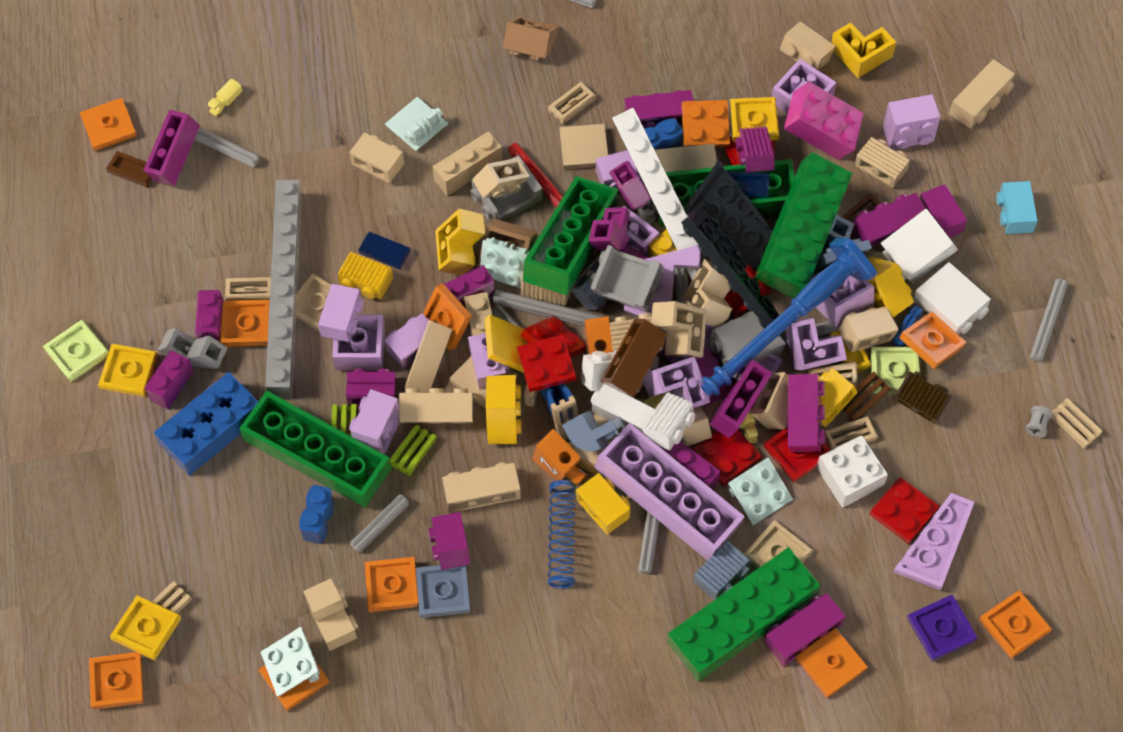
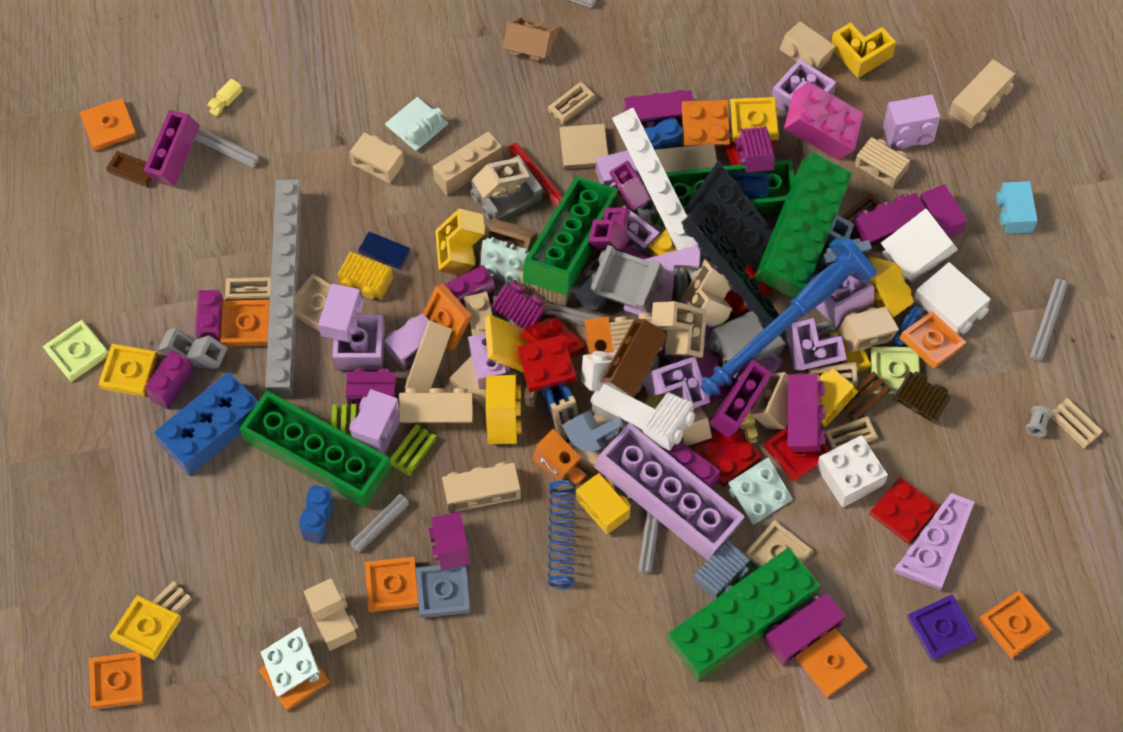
none -> magenta brick [491,280,549,329]

